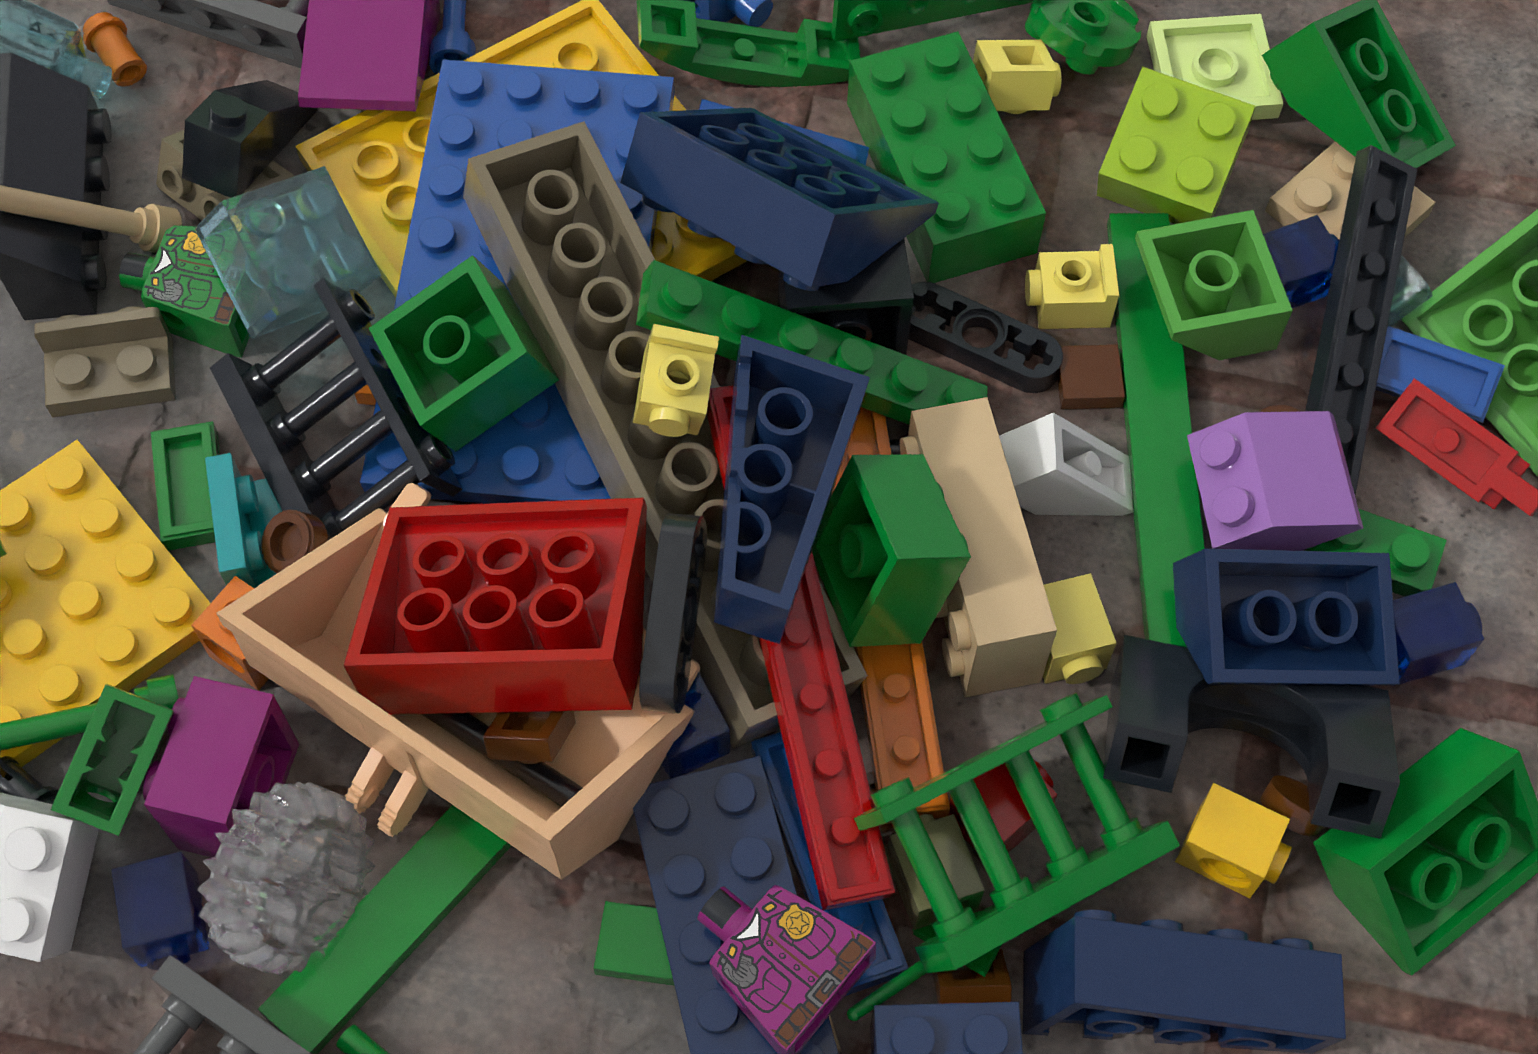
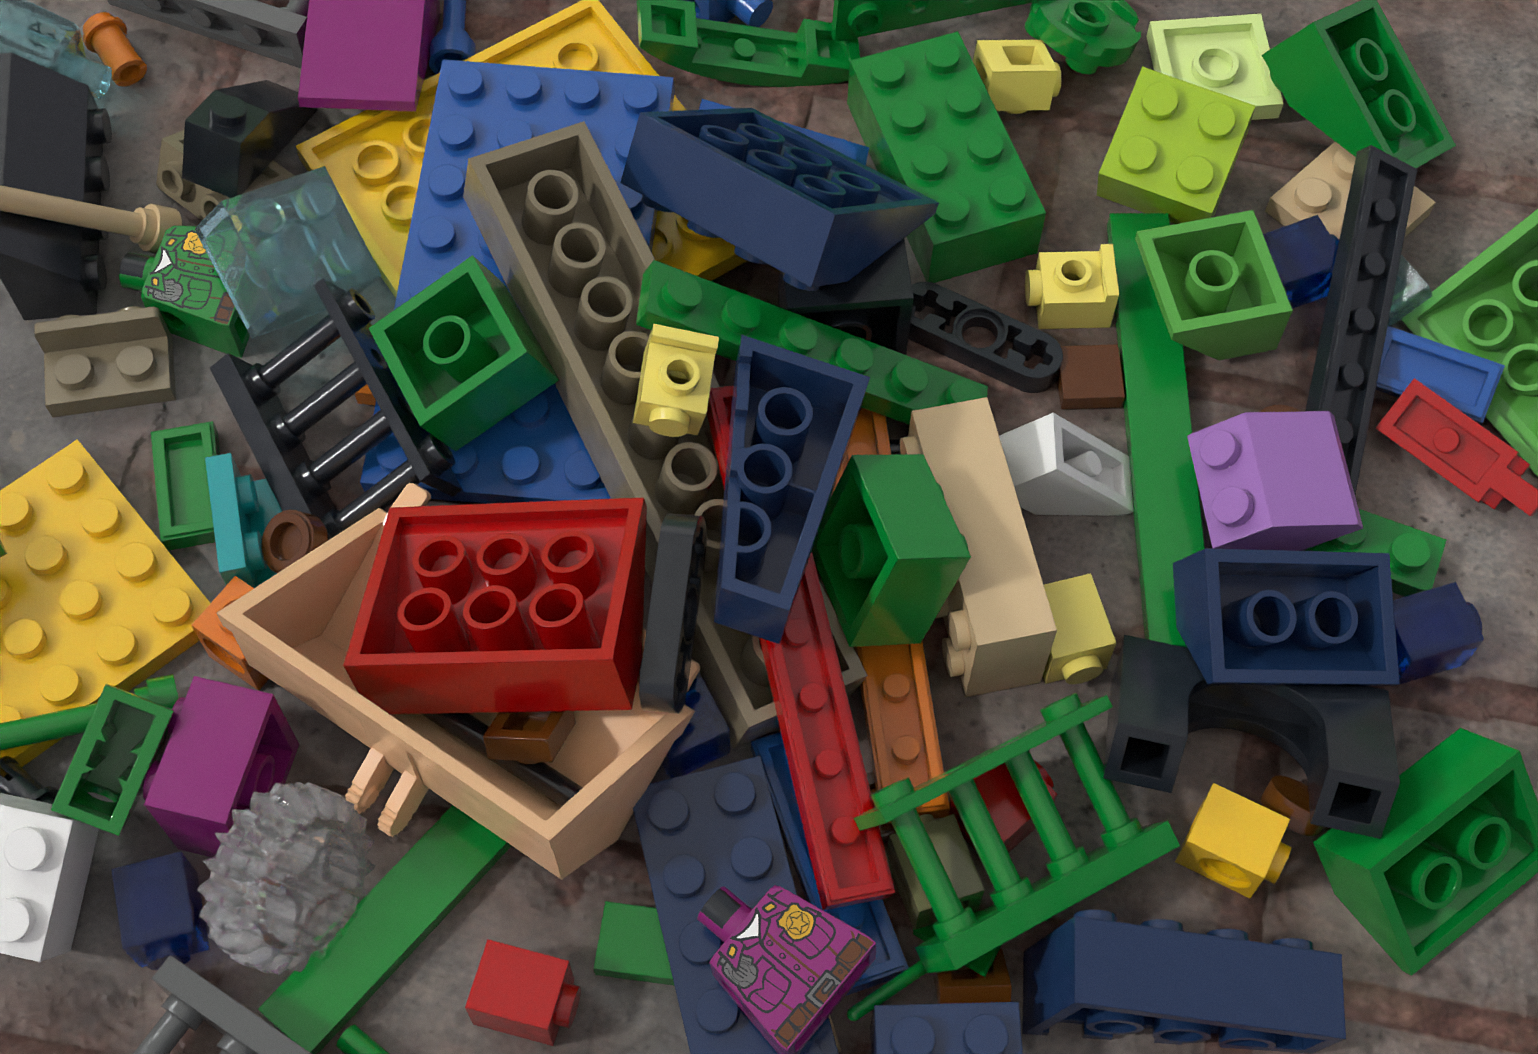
none -> red brick [465,939,581,1046]

